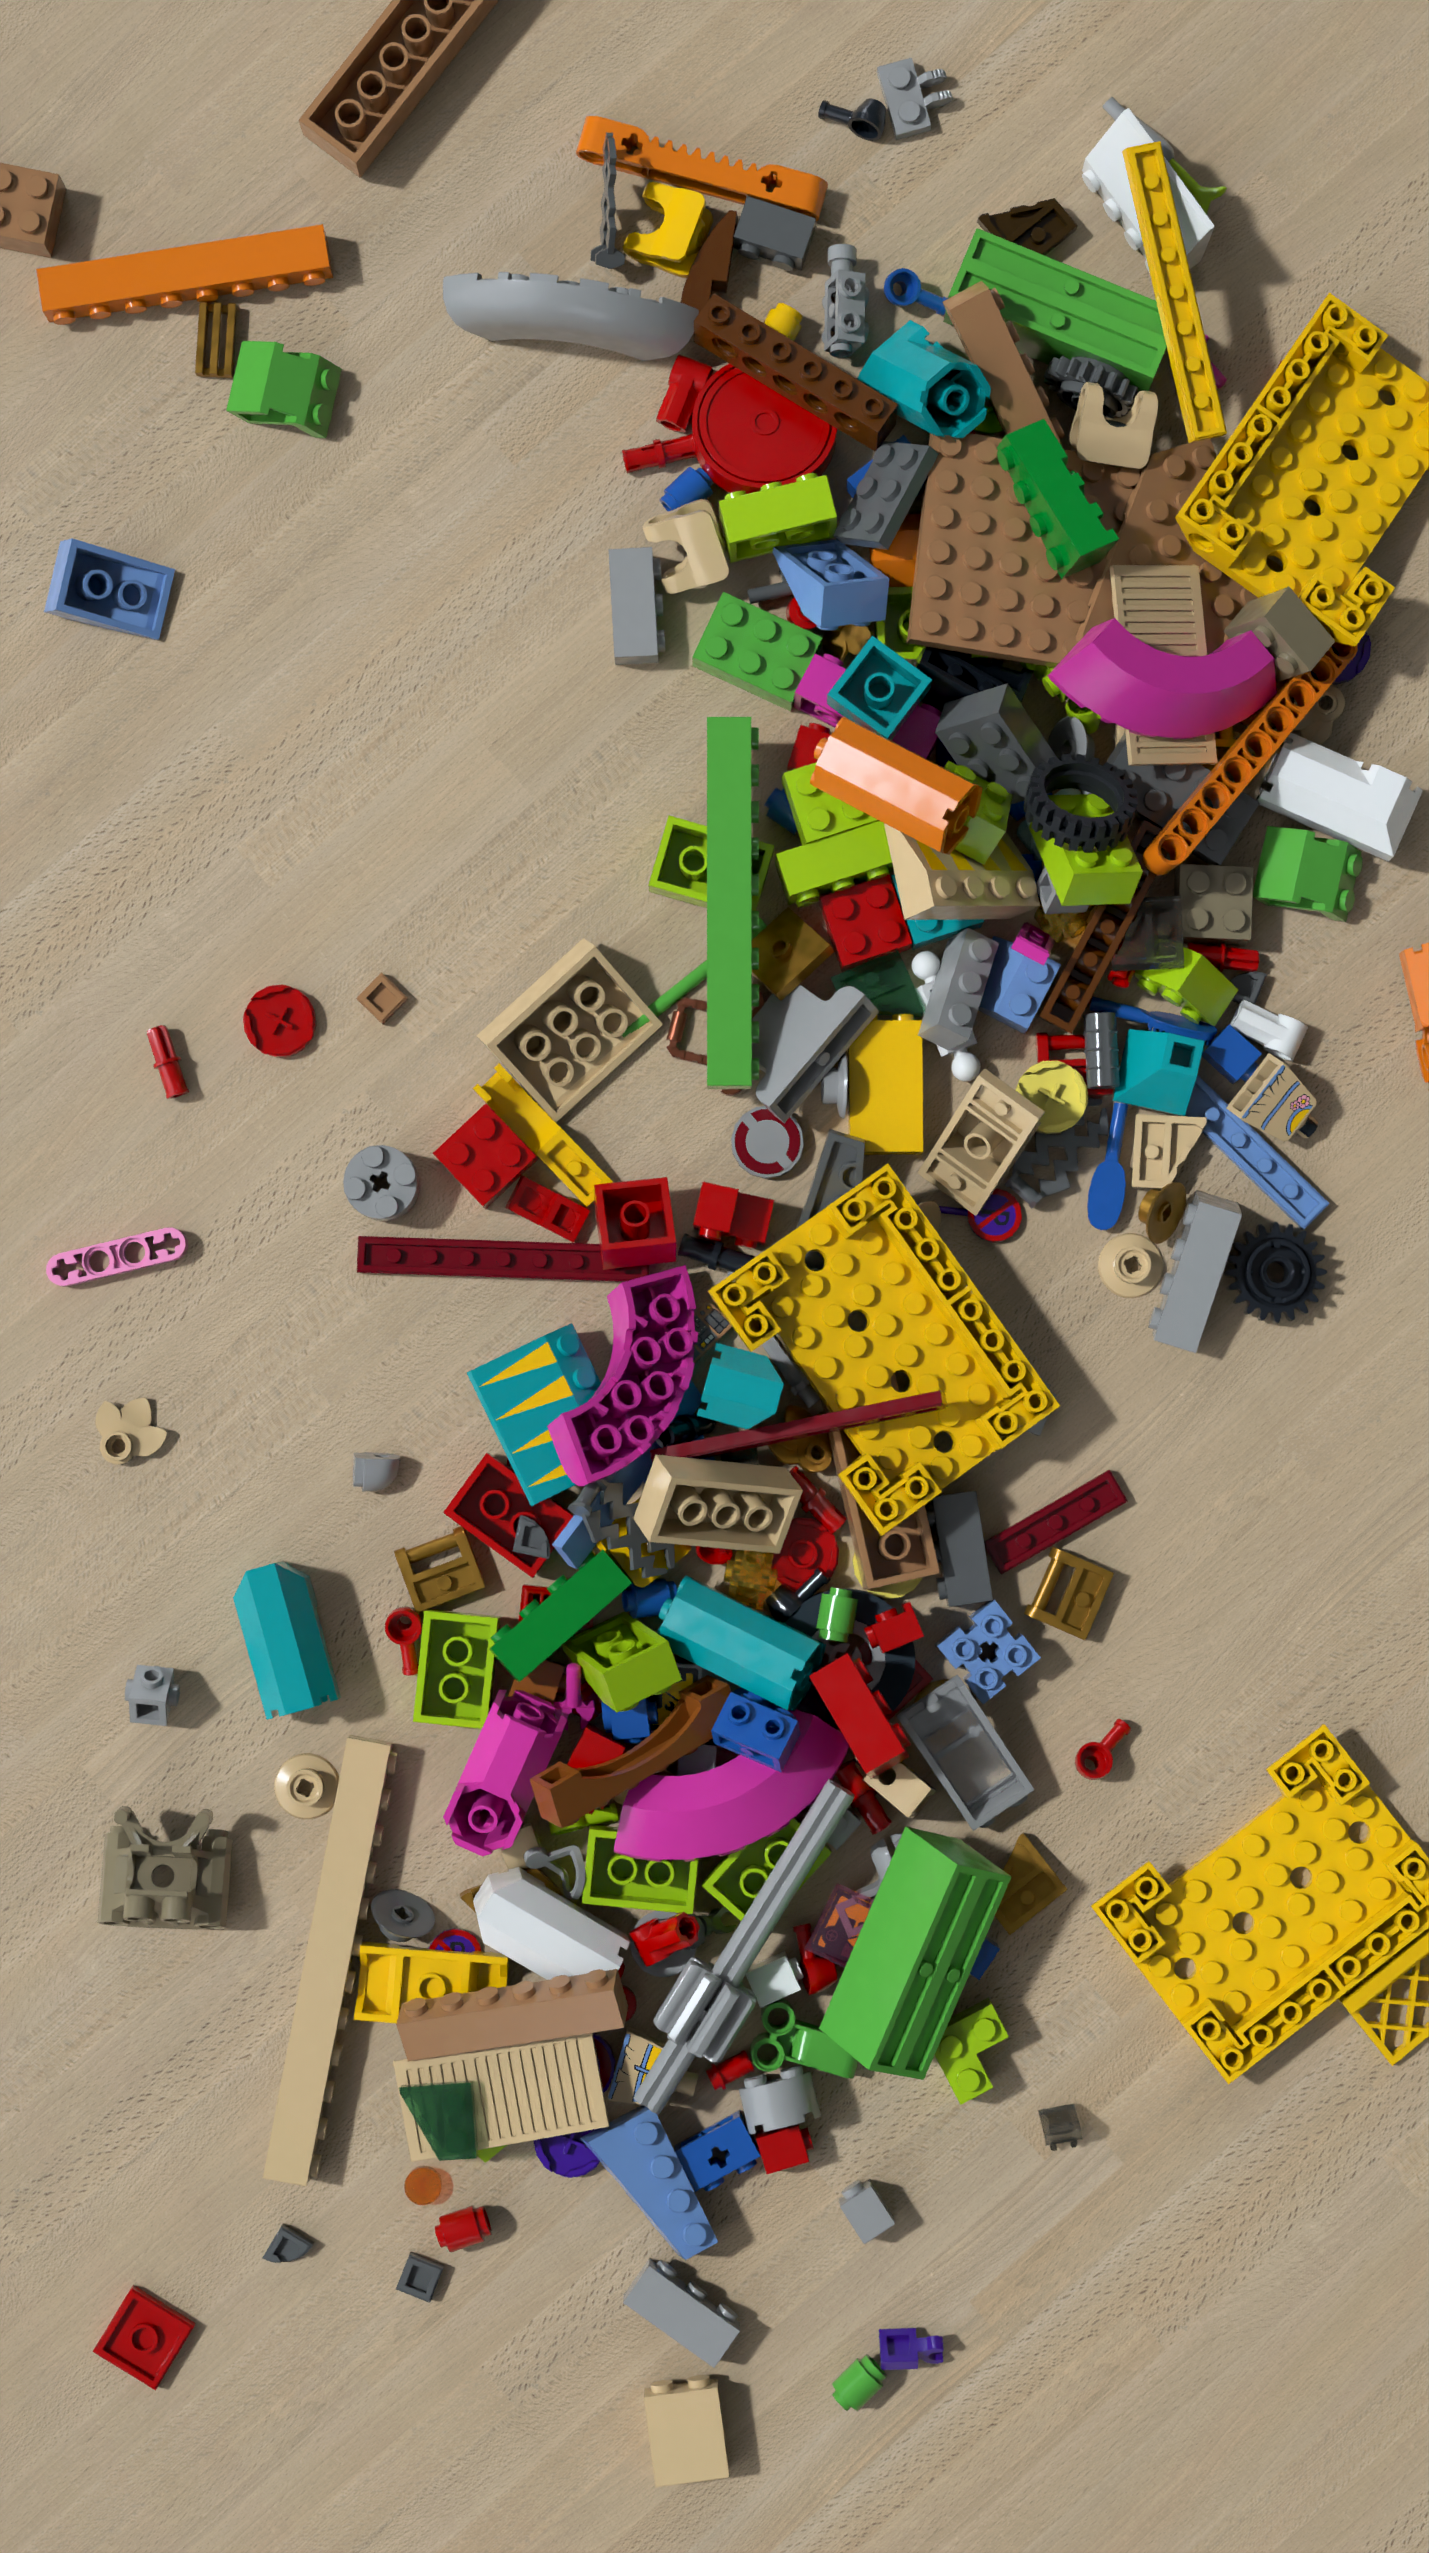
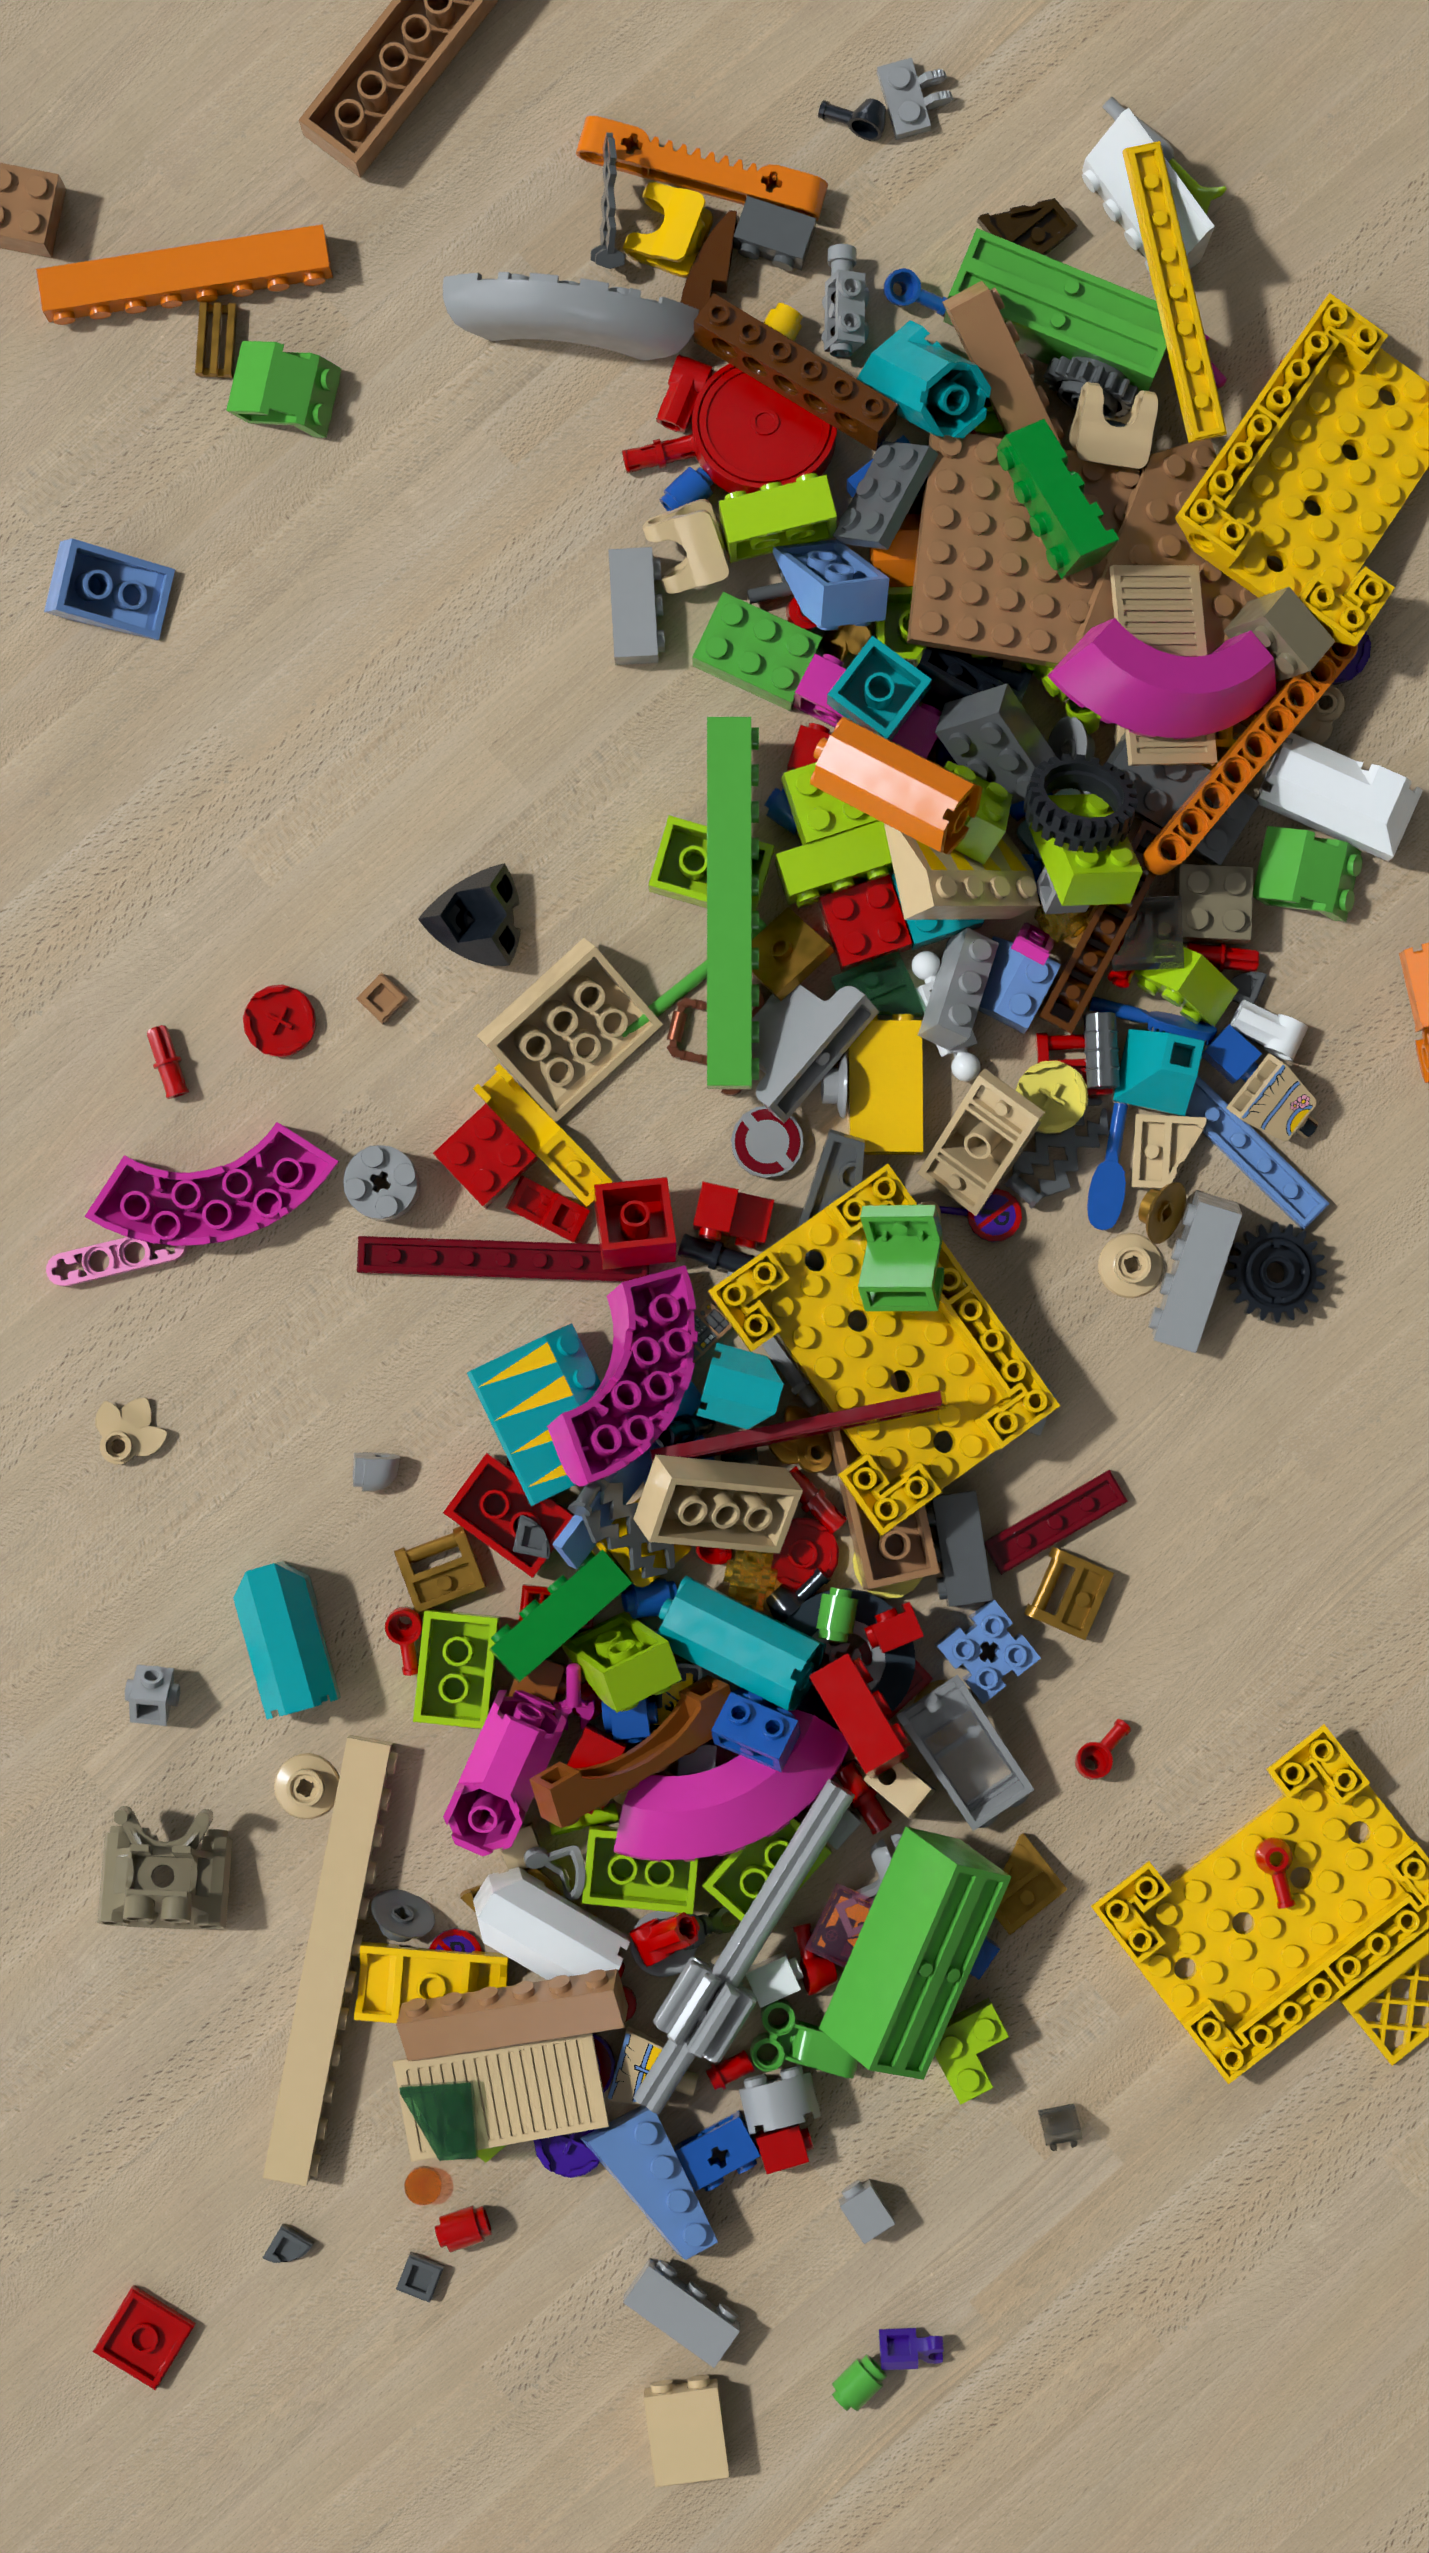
none -> dark pink brick [84,1122,339,1246]
none -> black brick [418,863,521,966]
none -> bright green piece [858,1204,945,1311]
none -> red bar [1254,1837,1296,1909]

